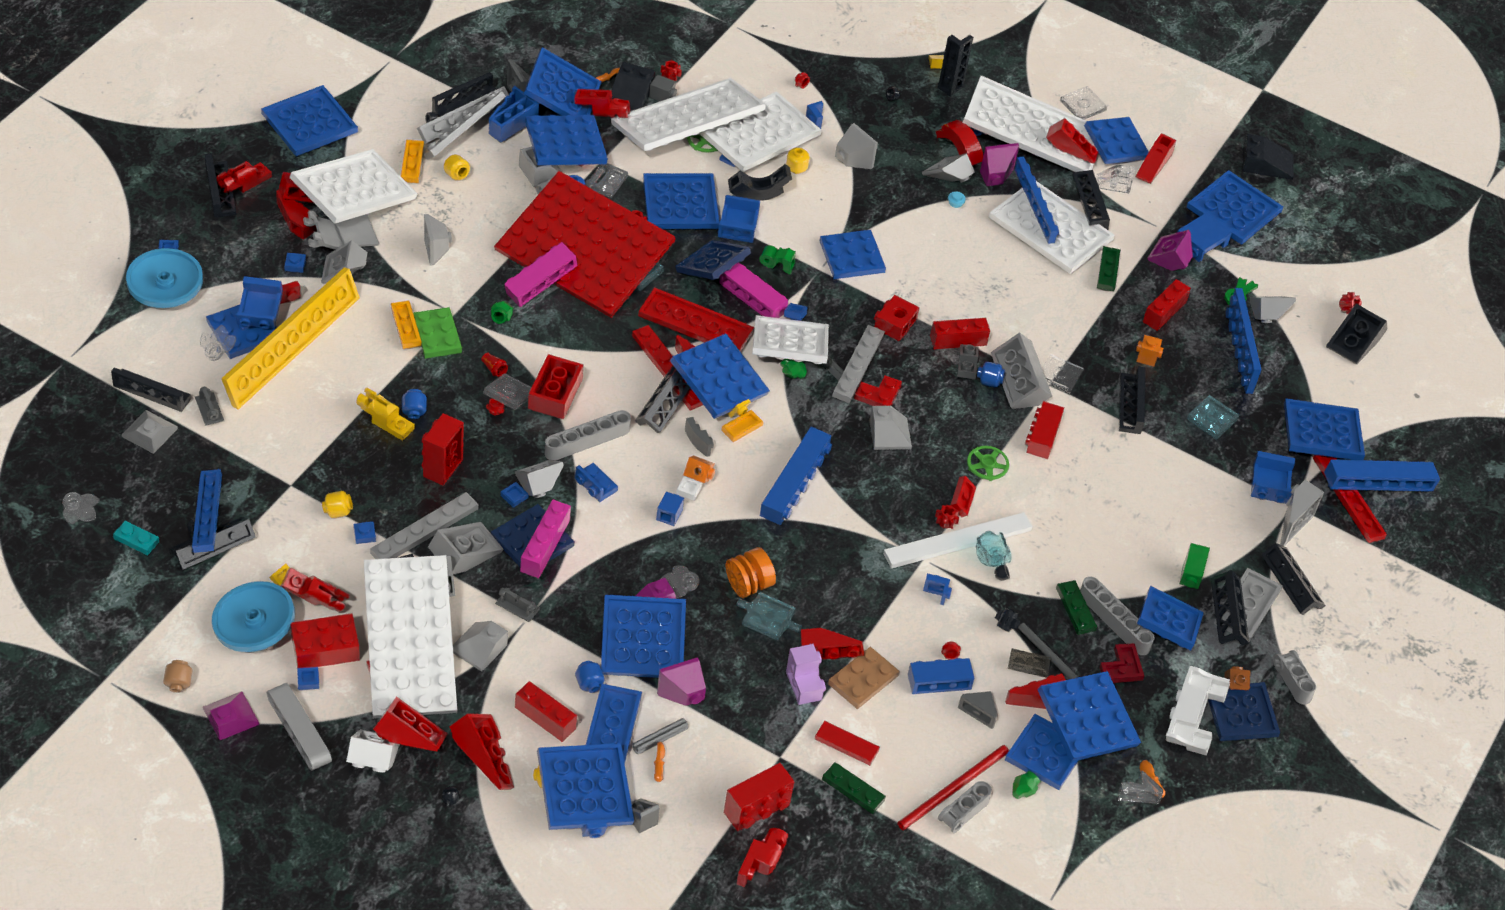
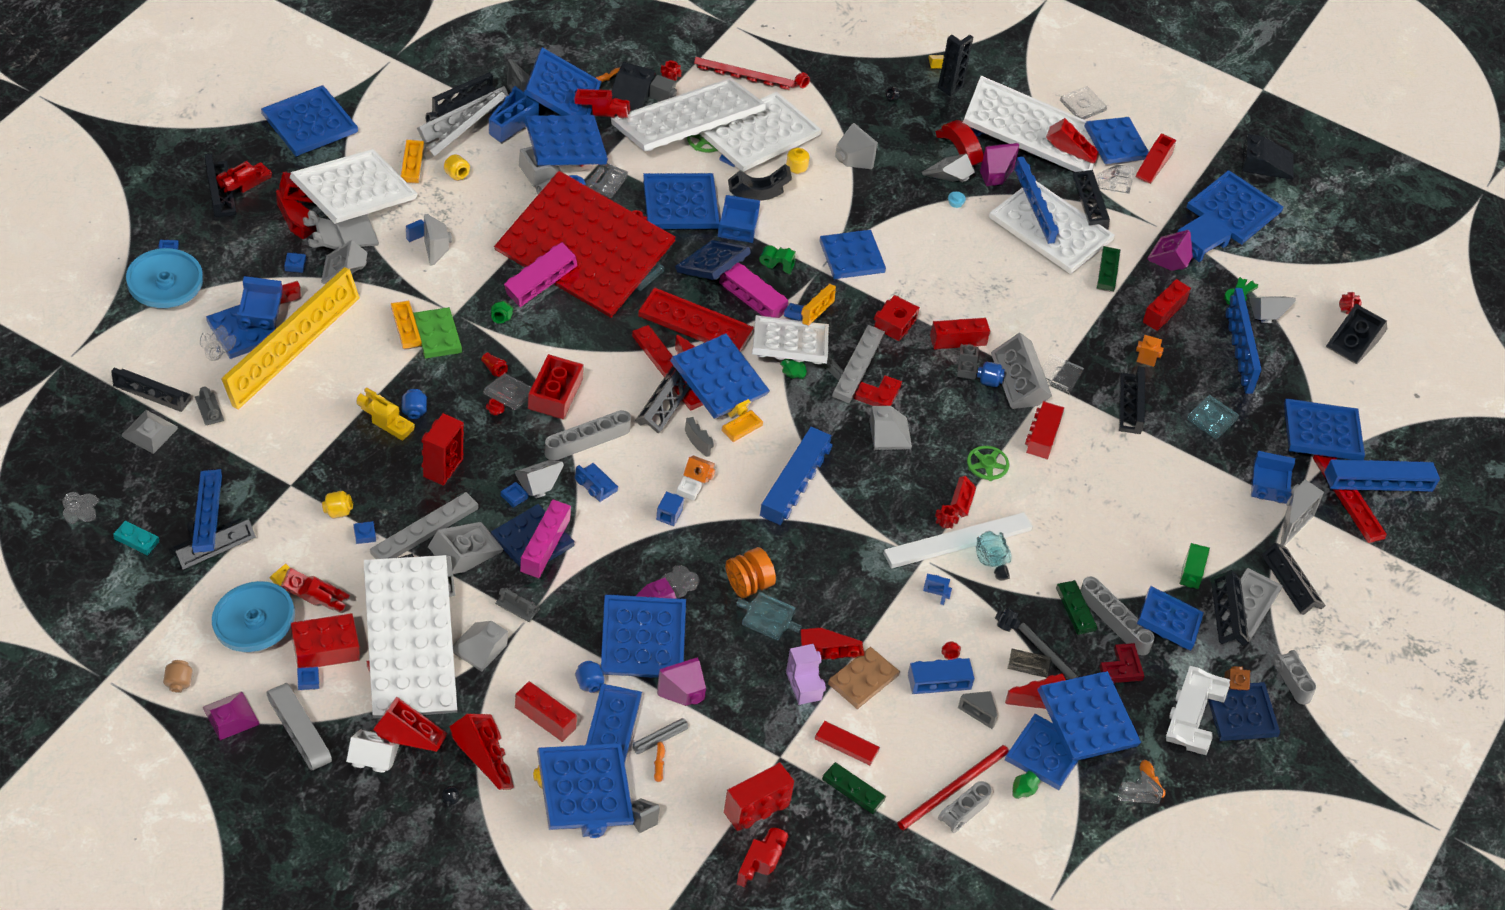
blue bracket [806,101,824,129] -> none
none -> blue tile [406,219,424,242]
none -> plate [694,57,795,90]
none -> light orange plate [801,284,836,326]

